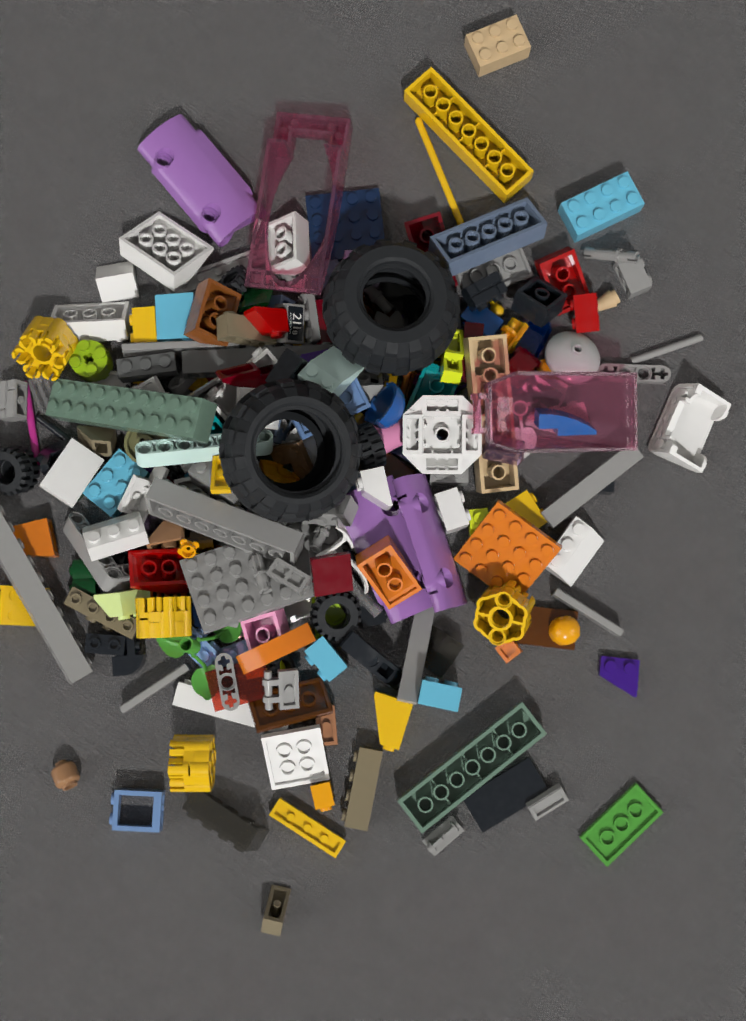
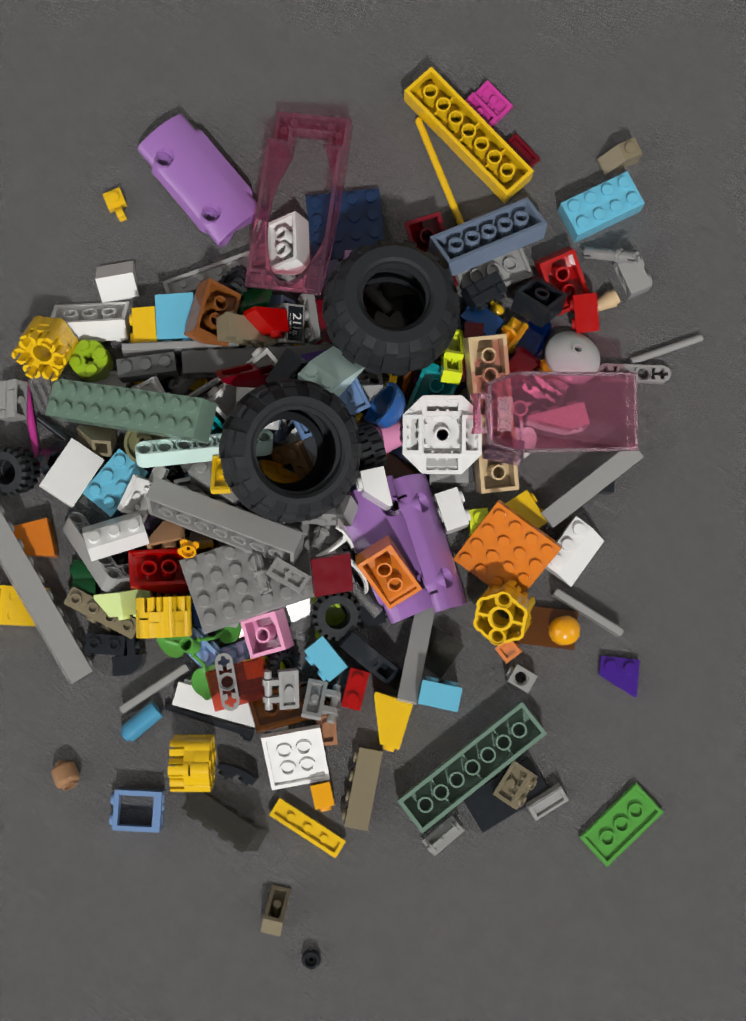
white slope [119,211,214,292] -> none
orange slope [236,622,316,674] -> none
tan brick [464,14,531,77] -> none
blue slope [534,408,597,436] -> none
white windscreen [648,383,731,473] -> none
none -> yellow plate [102,187,127,222]
none -> dark azure brick [120,701,164,742]
none -> black piece [165,703,255,742]
none -> black slope [217,762,258,786]
none -> light grey plate [301,678,342,724]
none -> black plate [301,949,321,970]
none -> red brick [341,668,370,711]
none -> dark pink slope [465,80,513,128]
none -> dark tan bracket [493,761,538,810]
none -> dark red tile [505,133,540,168]
none -> light grey brick [505,664,538,693]
none -> dark tan slope [597,137,643,176]

